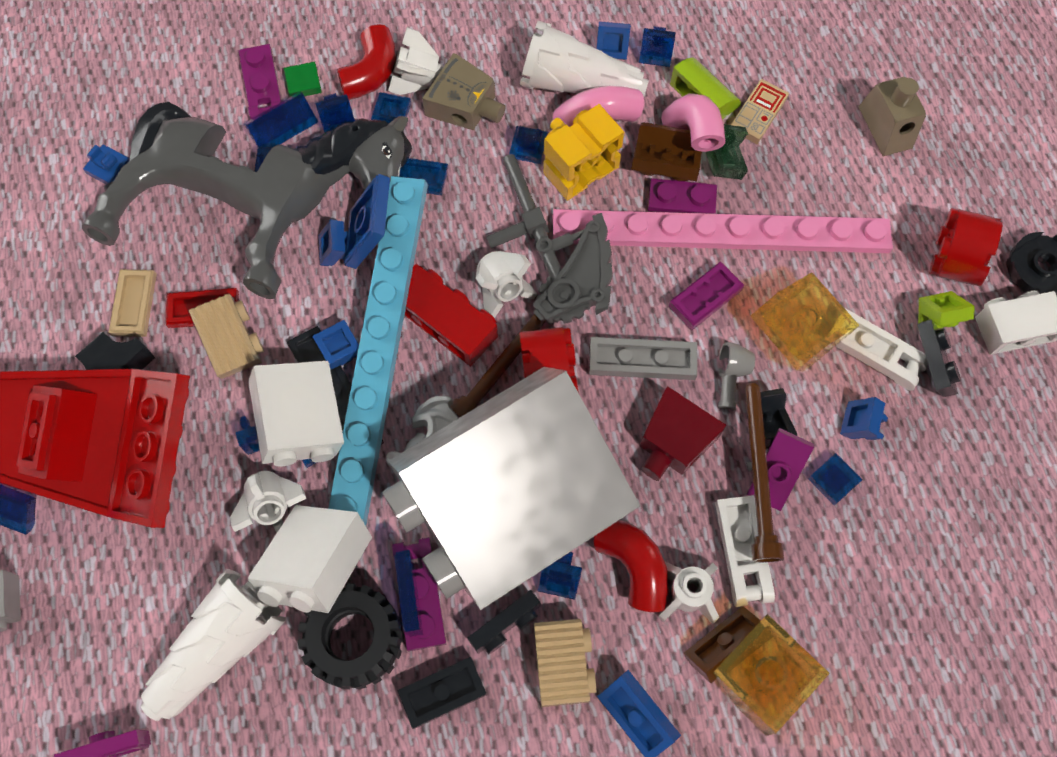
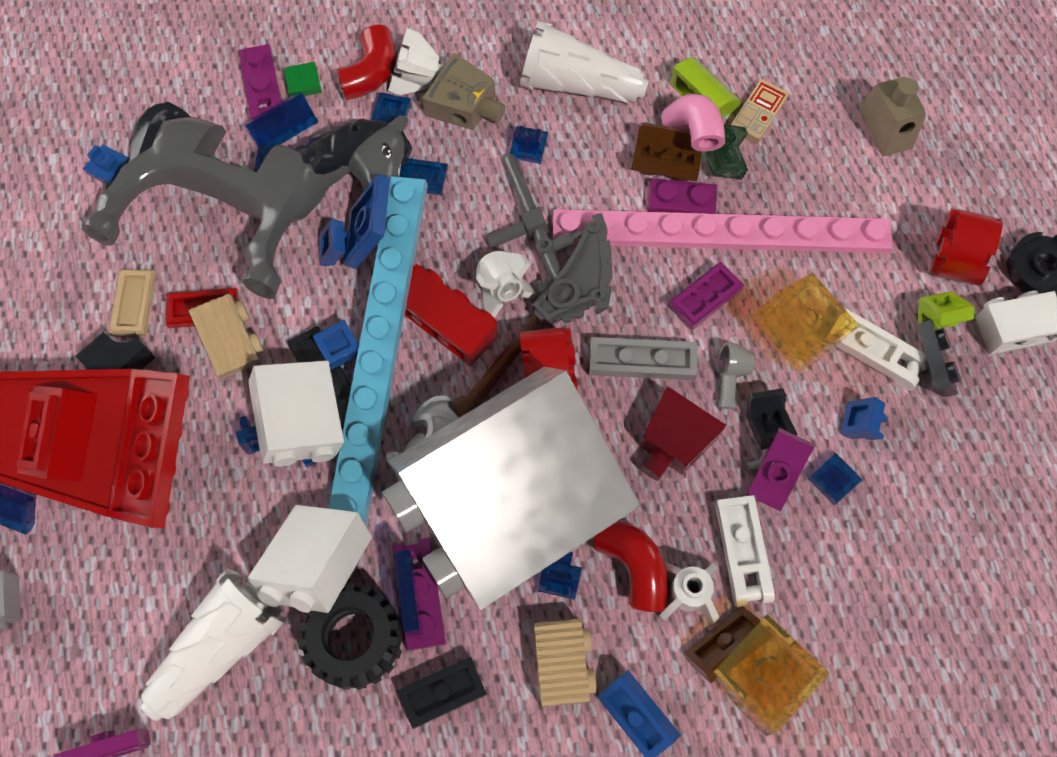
white brick [230,471,306,532] -> none
clear blue tile [315,93,355,133] -> none
black plate [467,590,540,655] -> none
yellow brick [543,104,625,201] -> none
bright pink cylinder [553,86,644,127] -> none
blue tile [596,21,631,60] -> none
clear blue tile [639,26,676,67] -> none
reddish brown piece [745,383,784,563] -> none

